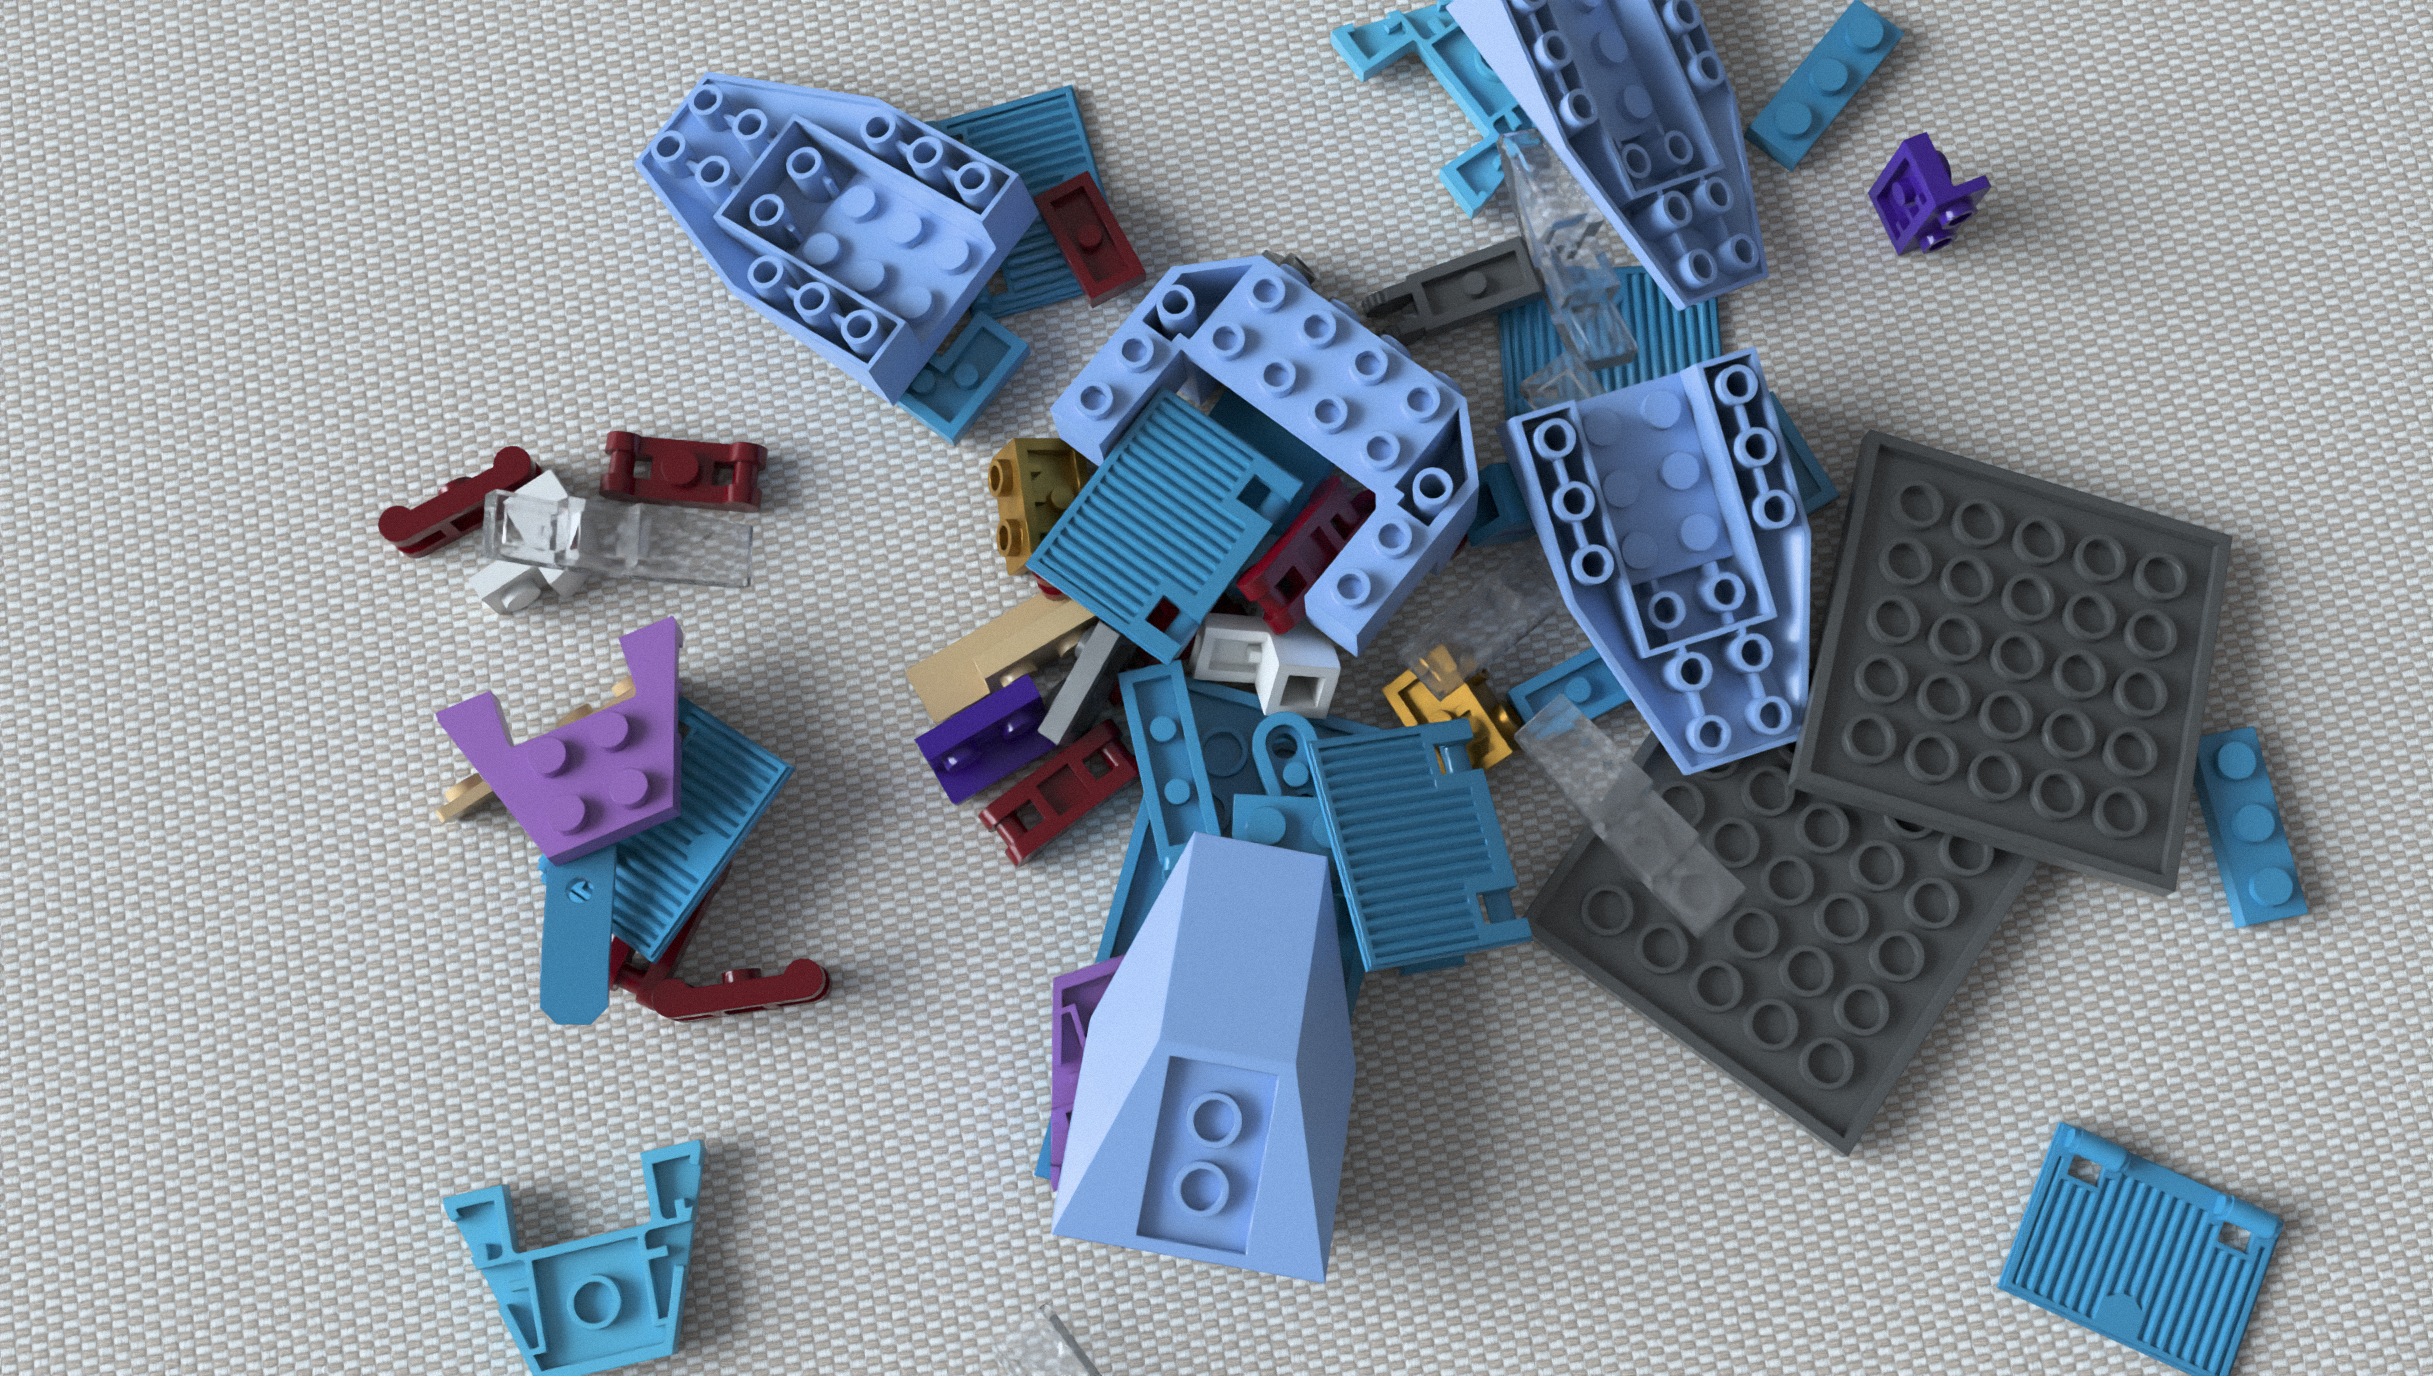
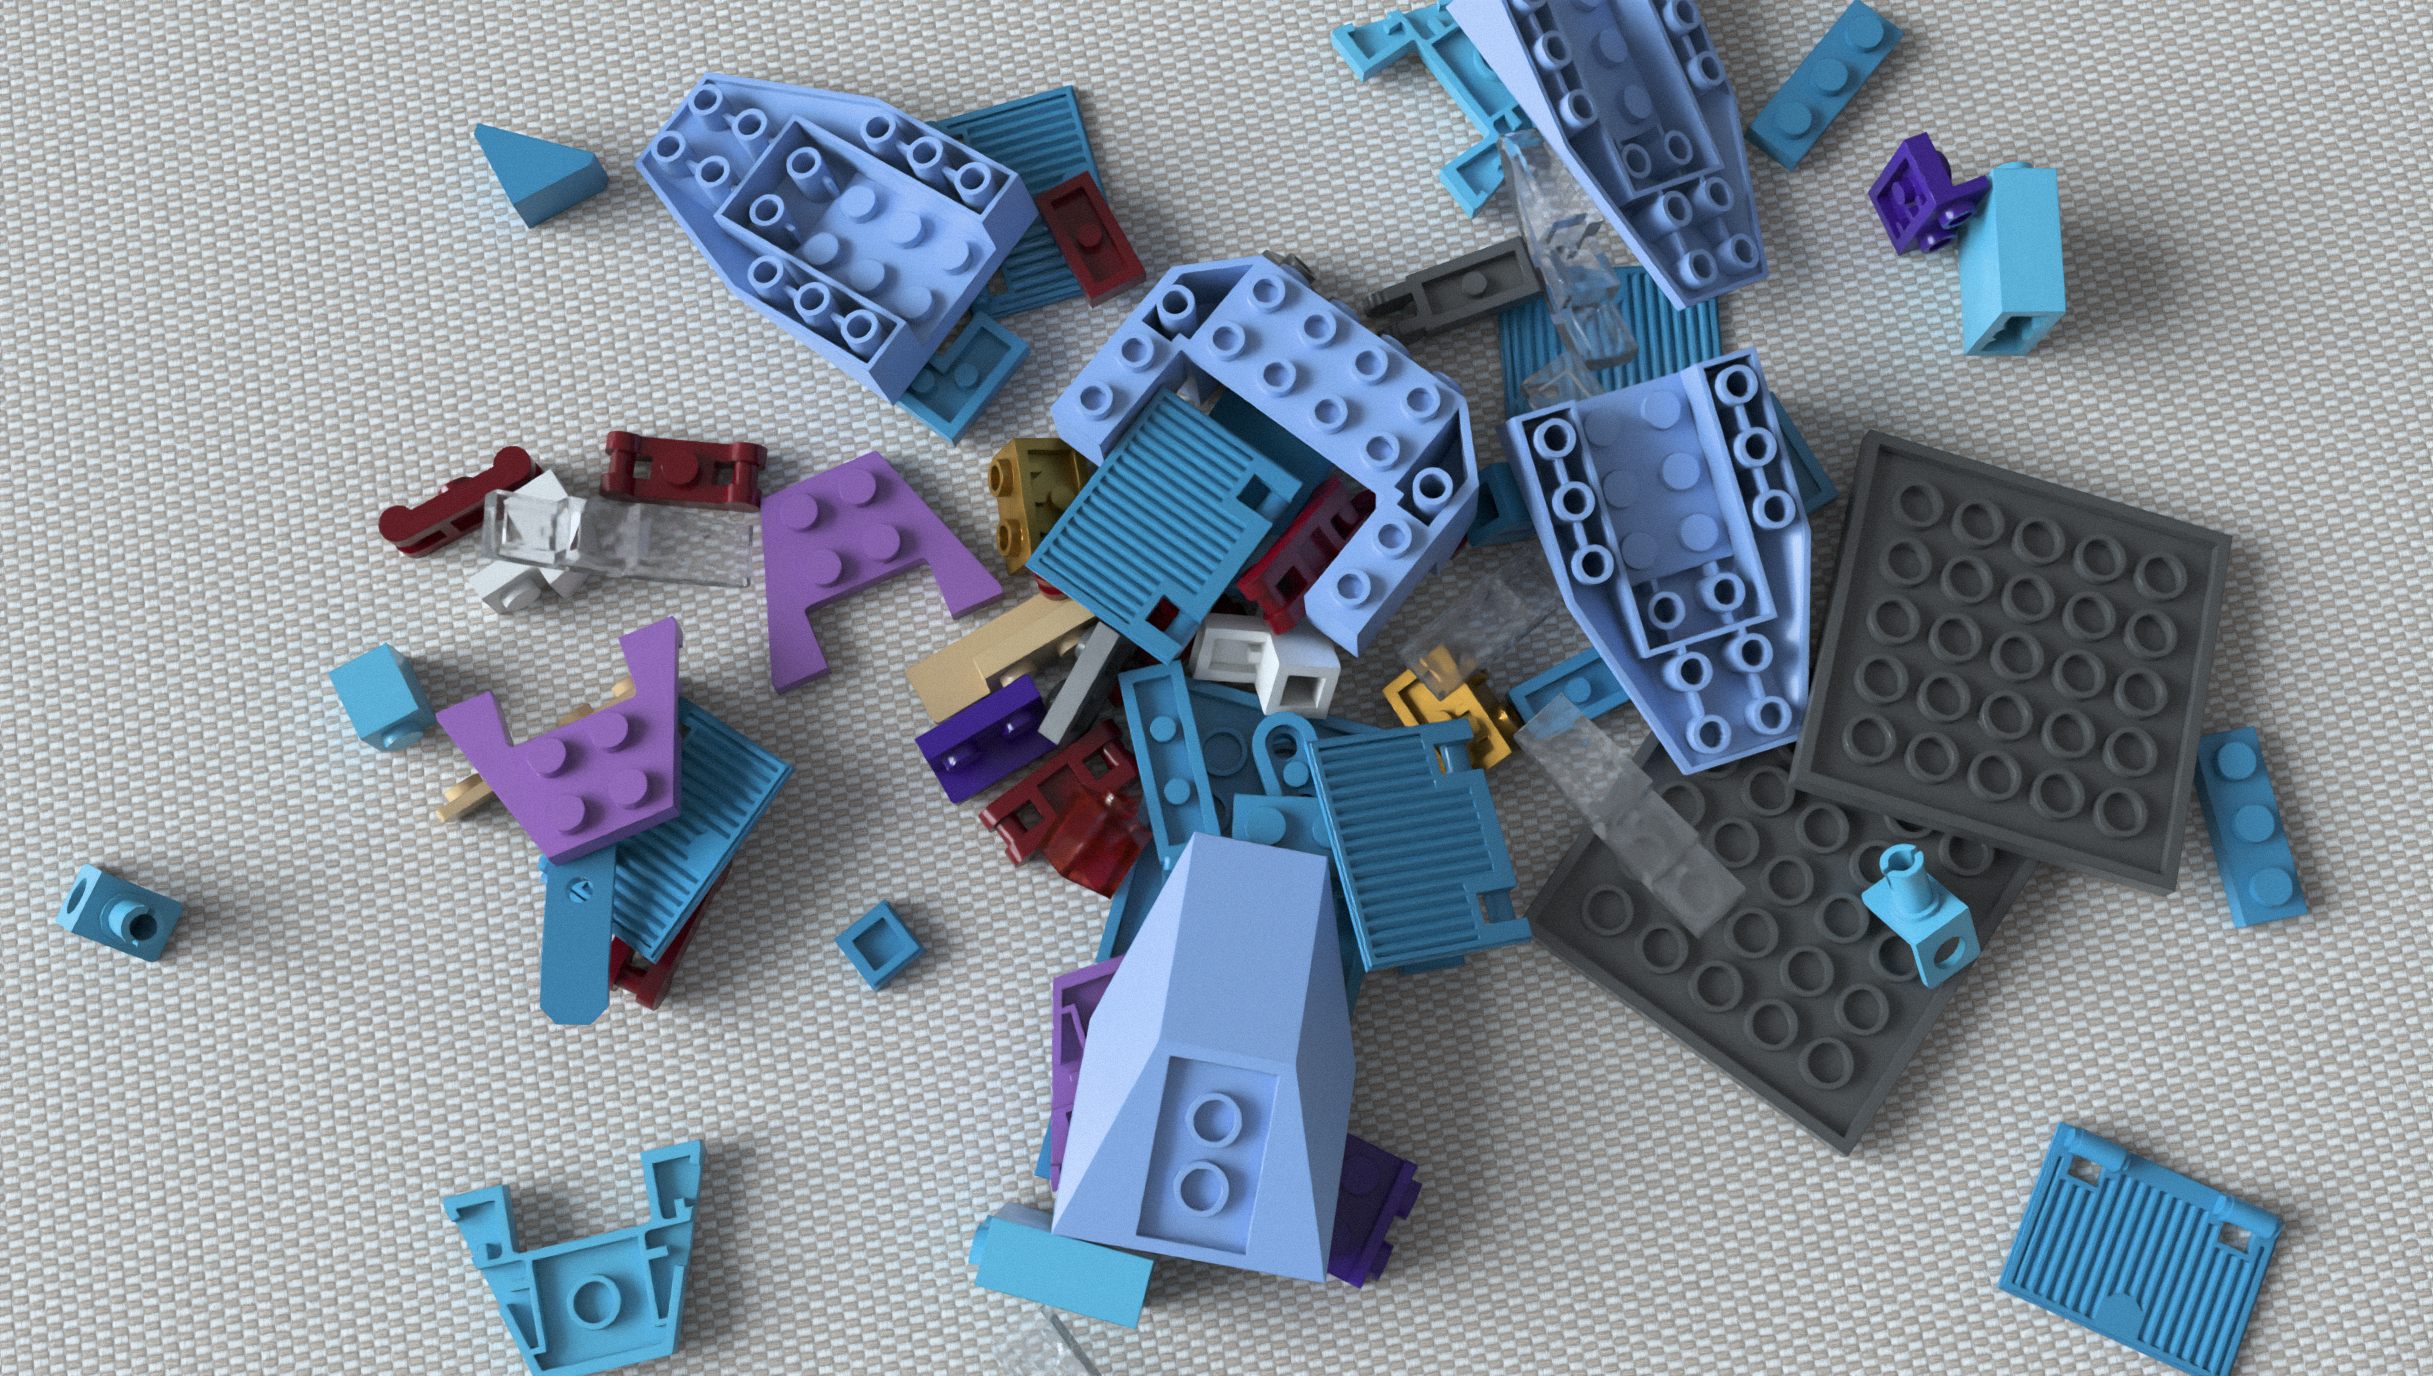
dark red plate [651,958,833,1023] -> none
none -> medium azure bracket [56,863,183,962]
none -> medium azure brick [328,643,438,752]
none -> dark azure slope [474,123,609,229]
none -> medium lavender wing [760,450,1006,695]
none -> dark azure tile [834,899,927,992]
none -> medium azure brick [968,1201,1158,1330]
none -> clear red brick [1037,783,1153,899]
none -> dark purple bracket [1327,1132,1422,1289]
none -> medium azure bracket [1862,844,1981,989]
none -> medium azure brick [1957,161,2066,356]

